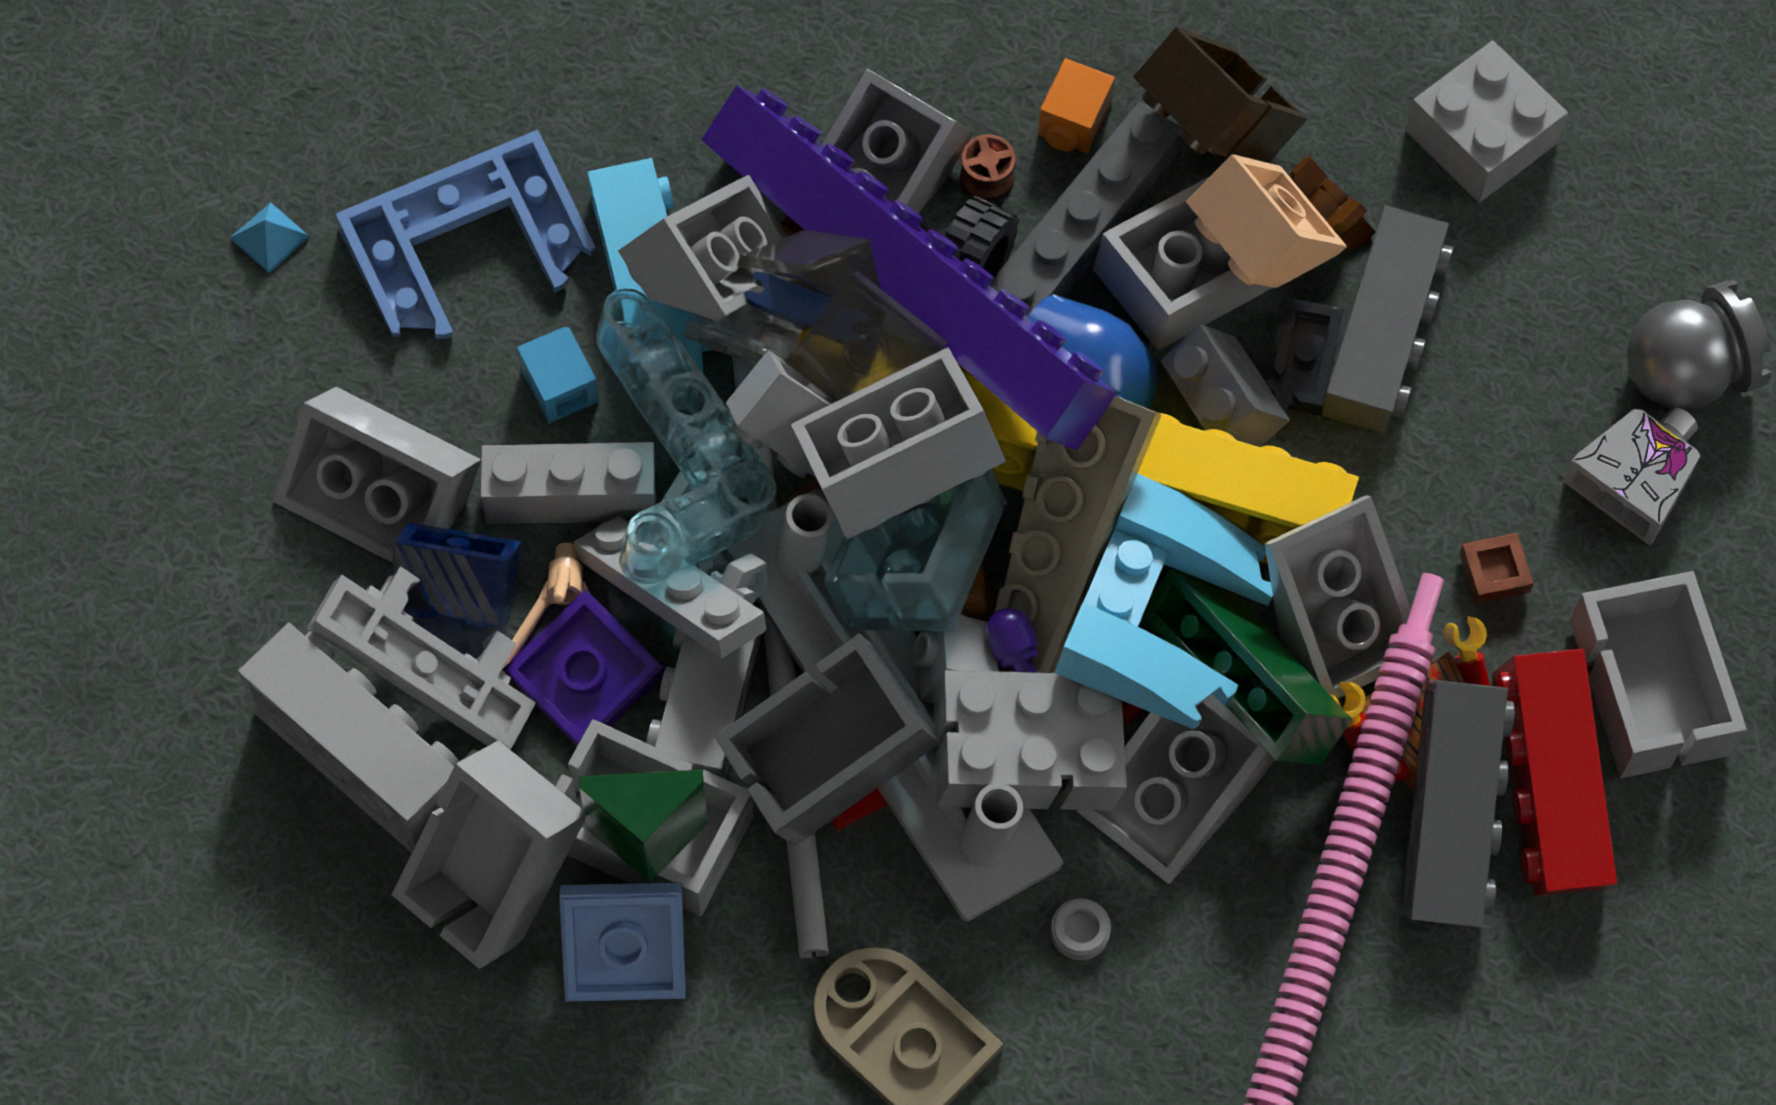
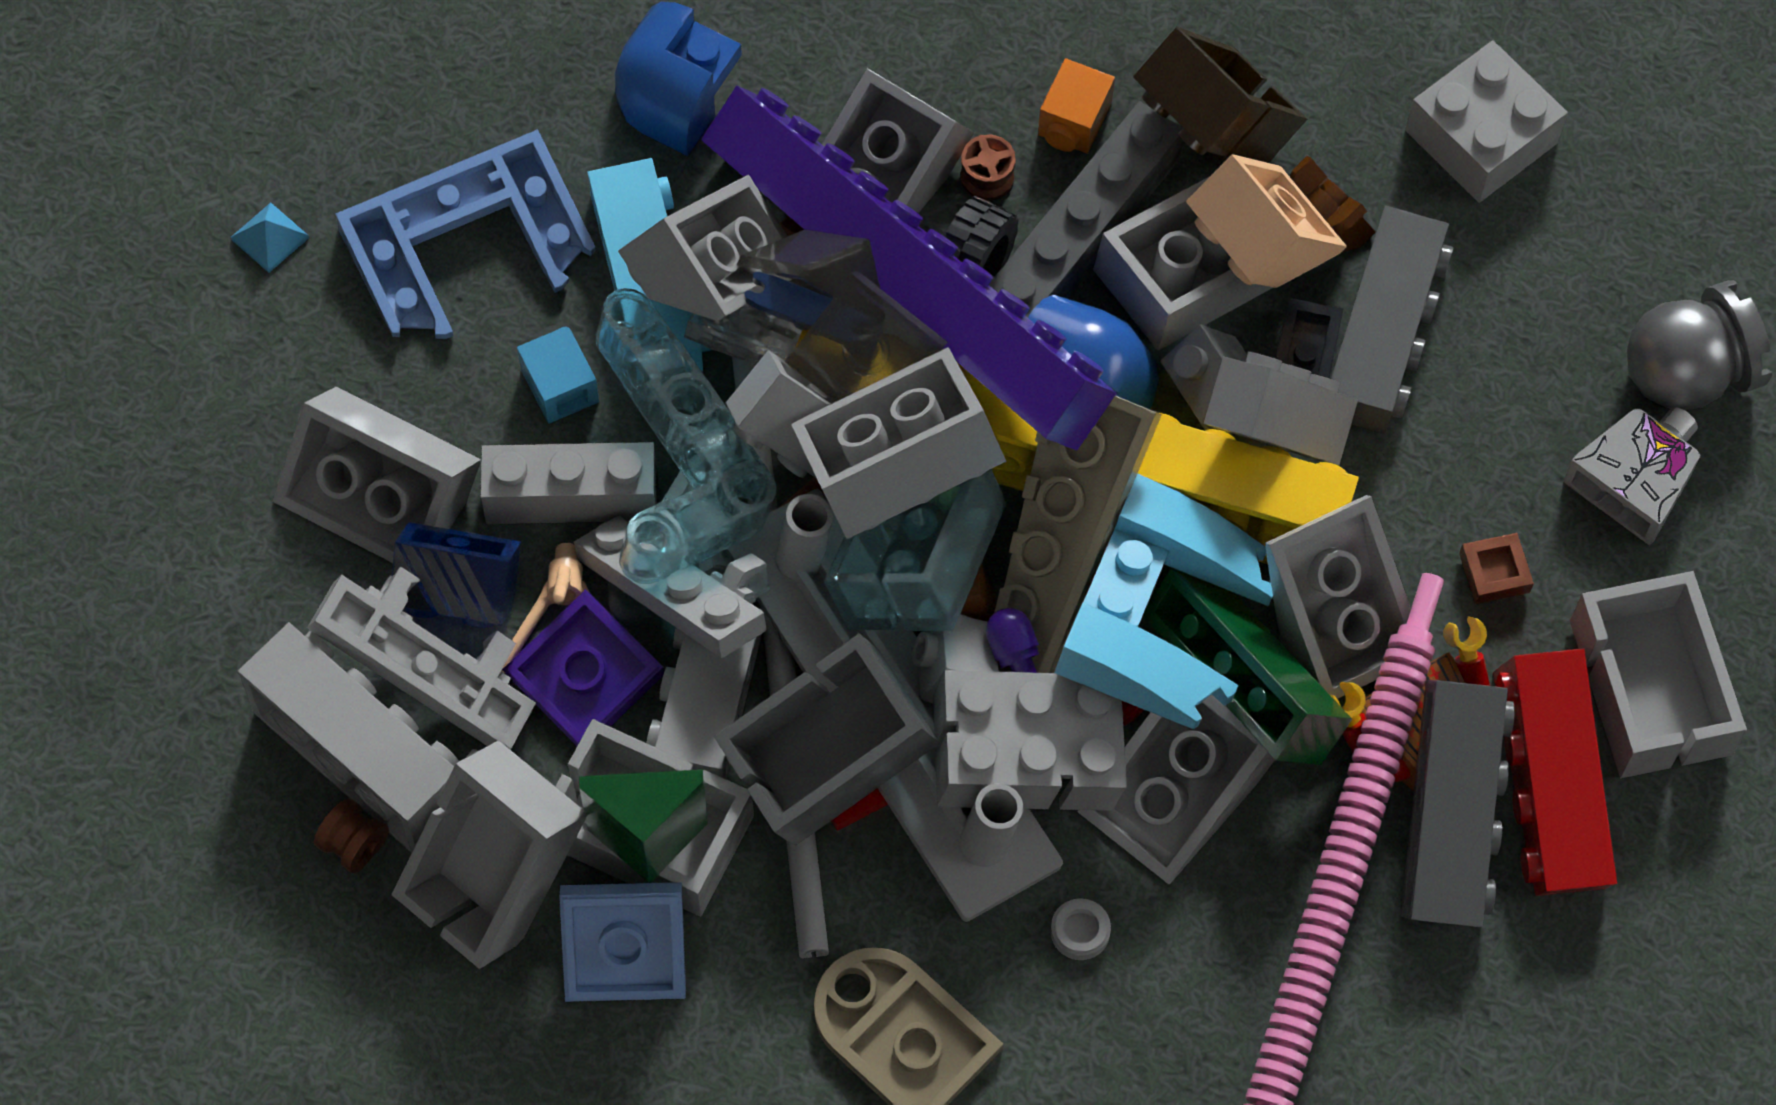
none -> copper wheel [314,798,389,873]
none -> blue brick [614,1,742,156]
none -> light grey brick [1204,352,1358,465]

